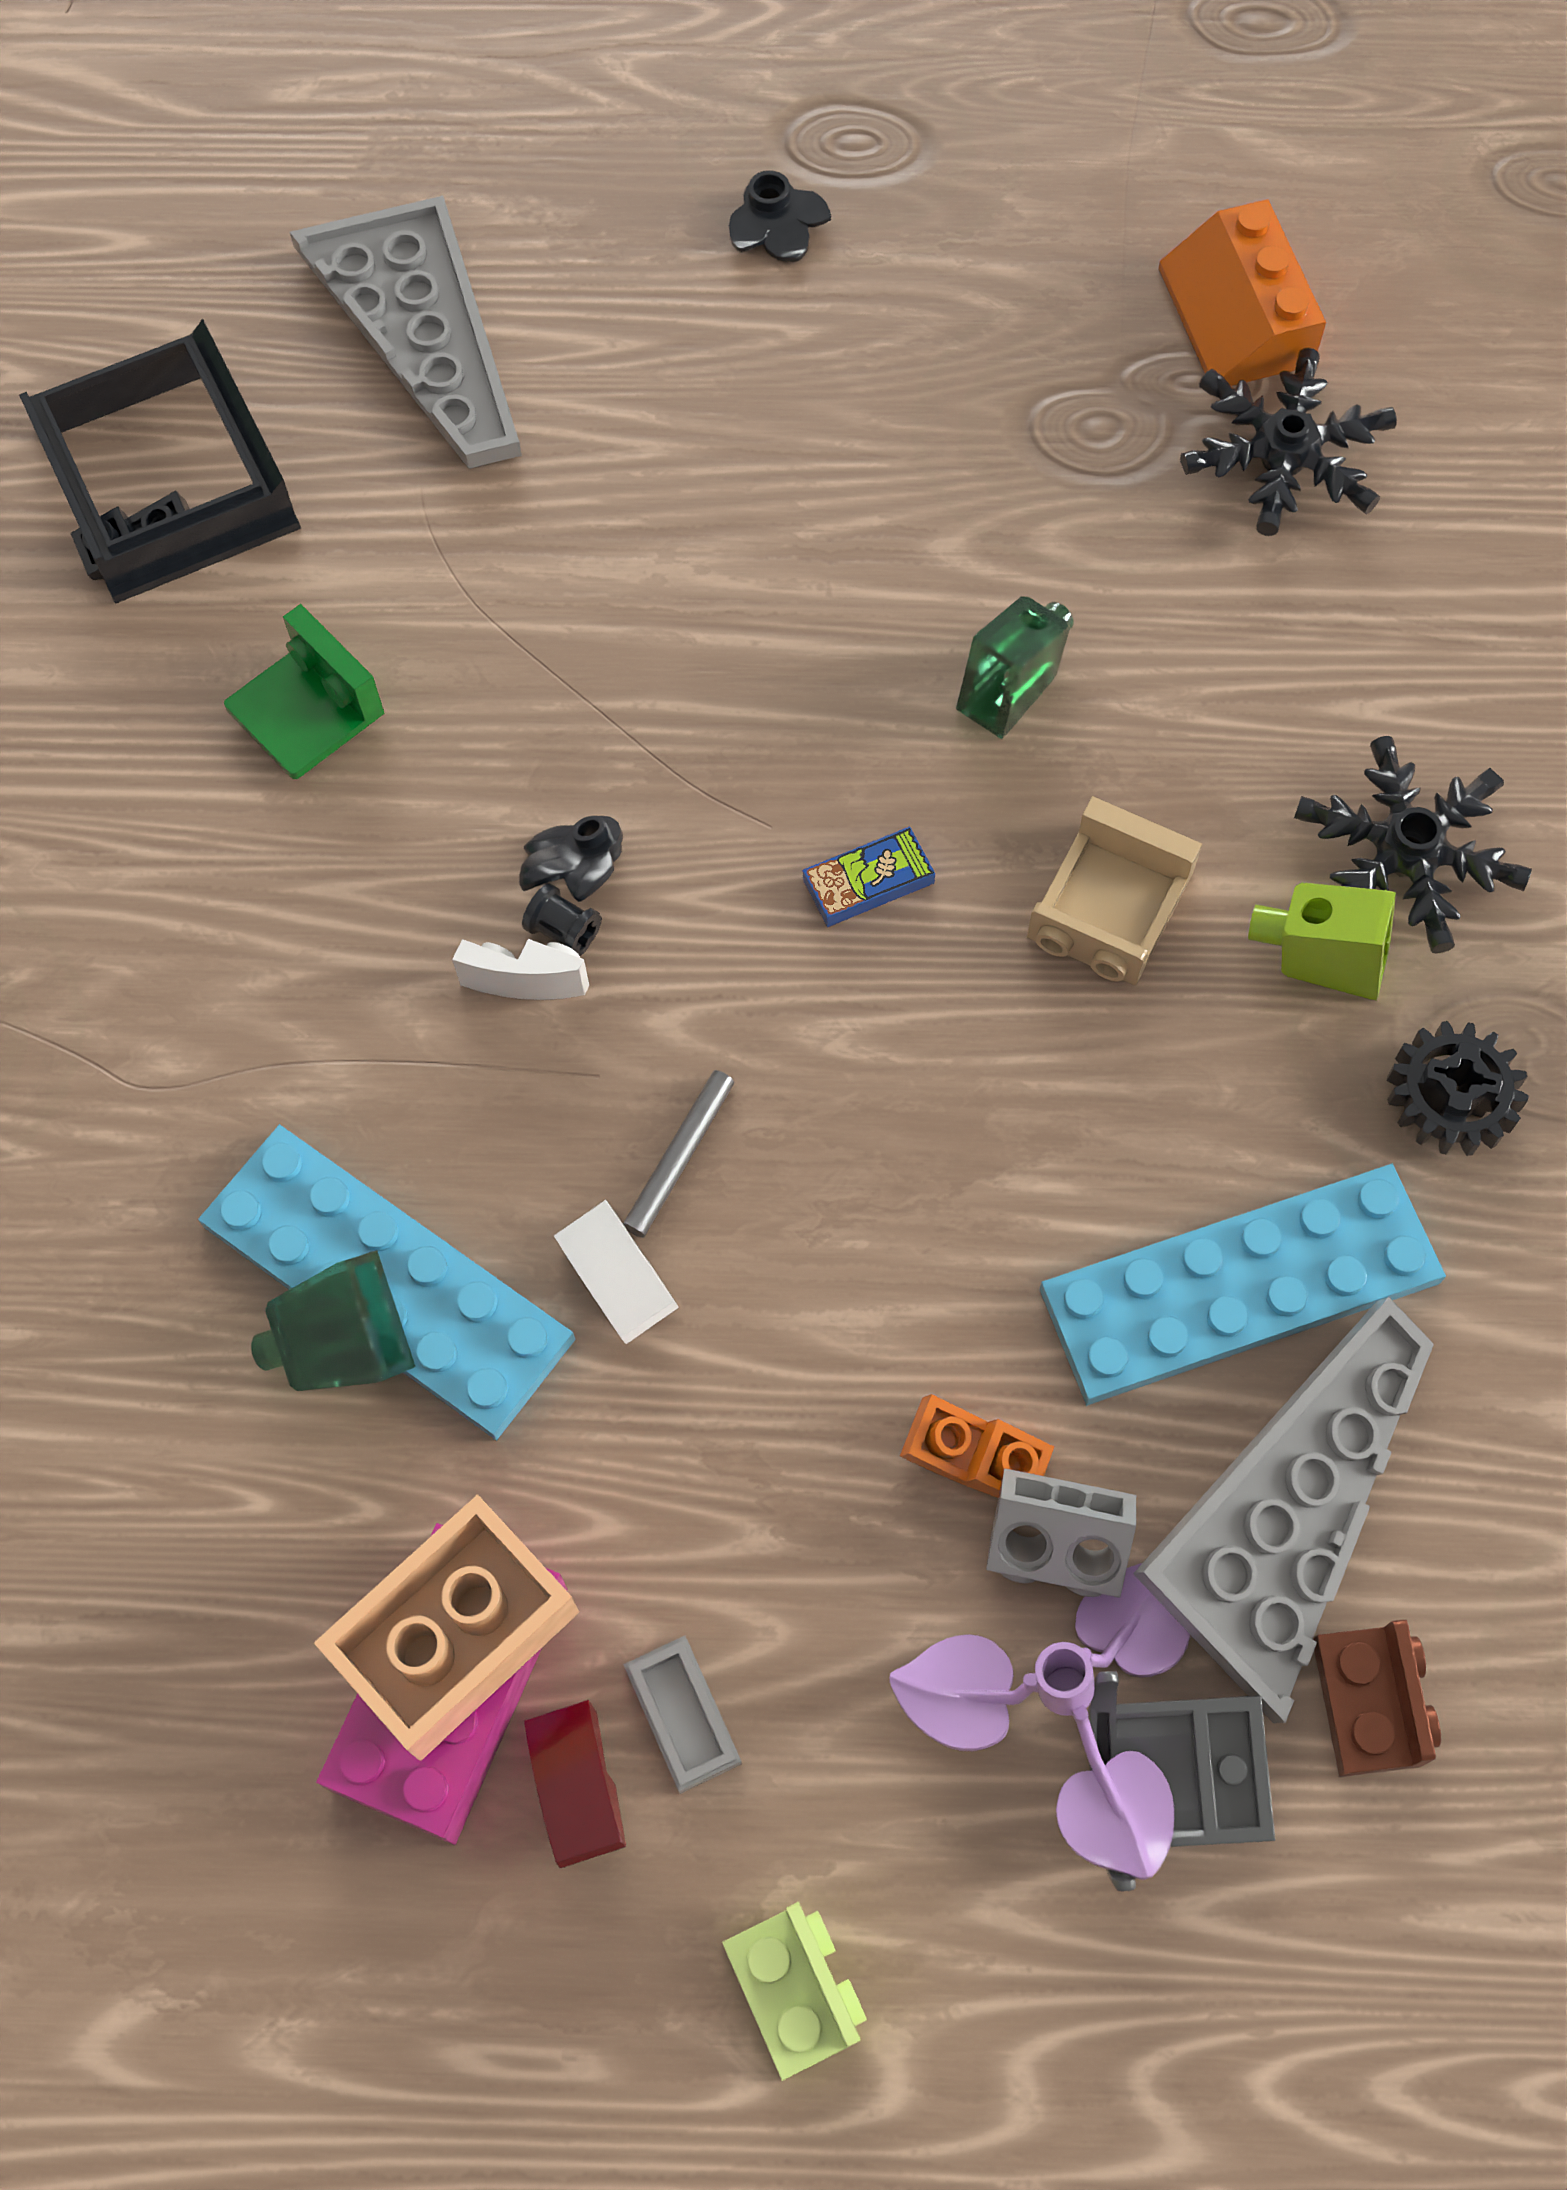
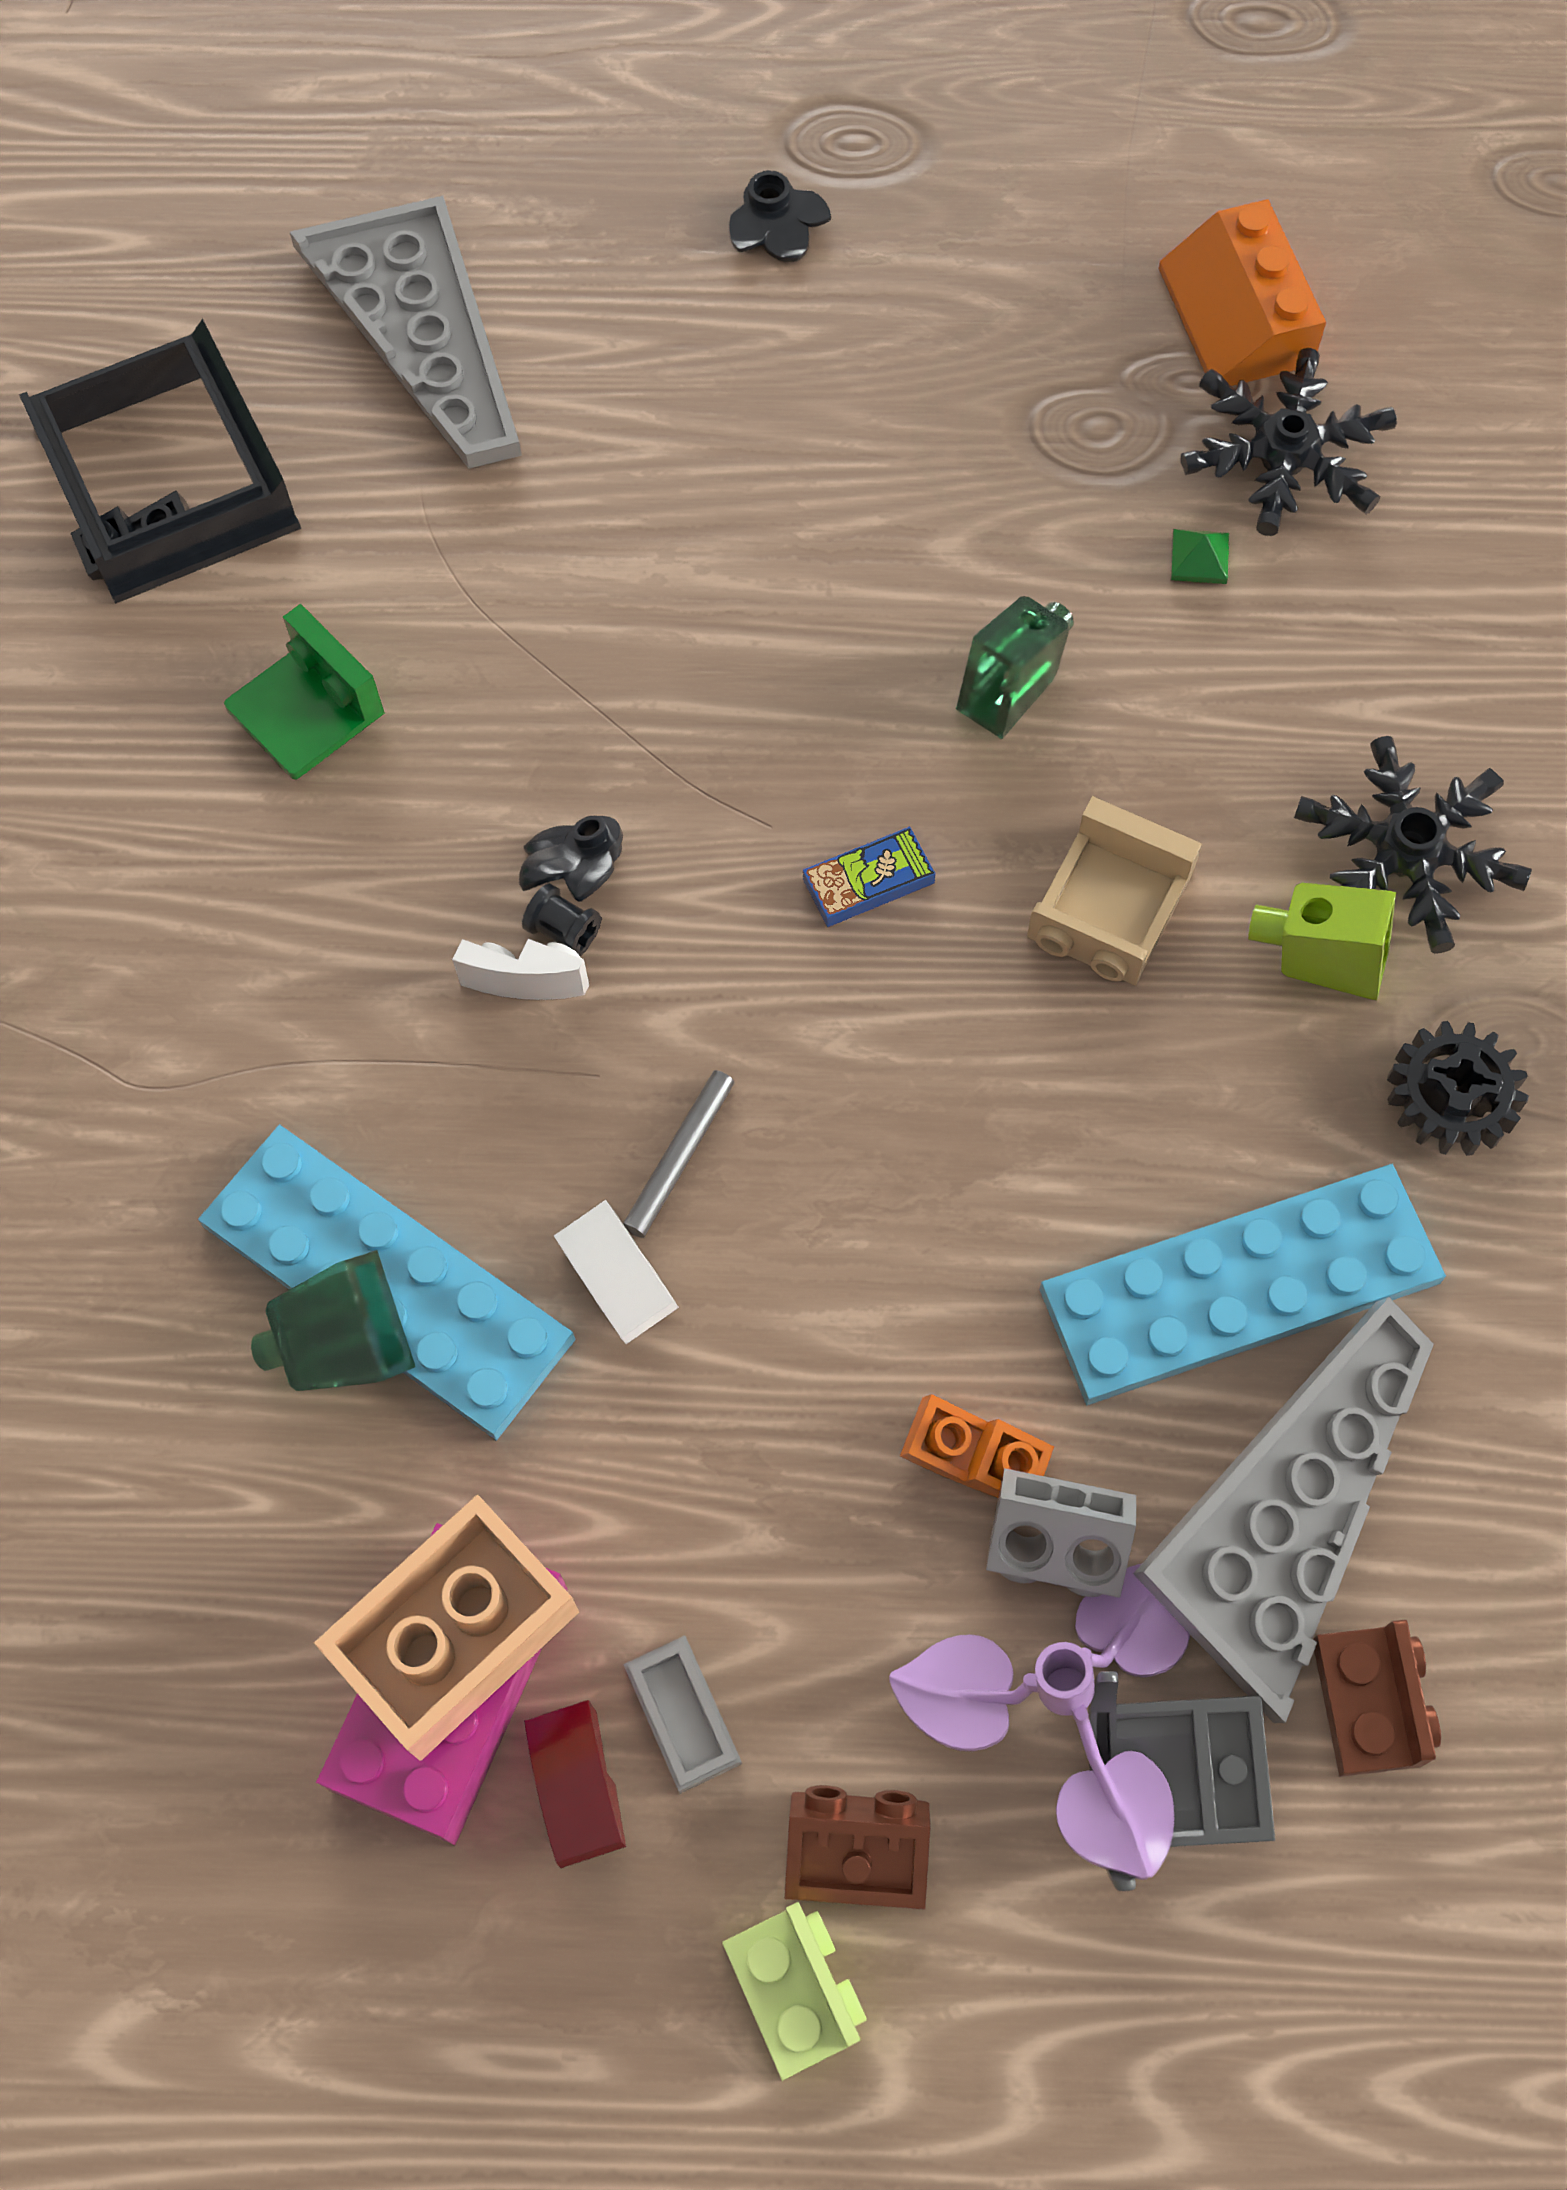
none -> copper bracket [784,1785,931,1909]
none -> green slope [1171,529,1229,584]

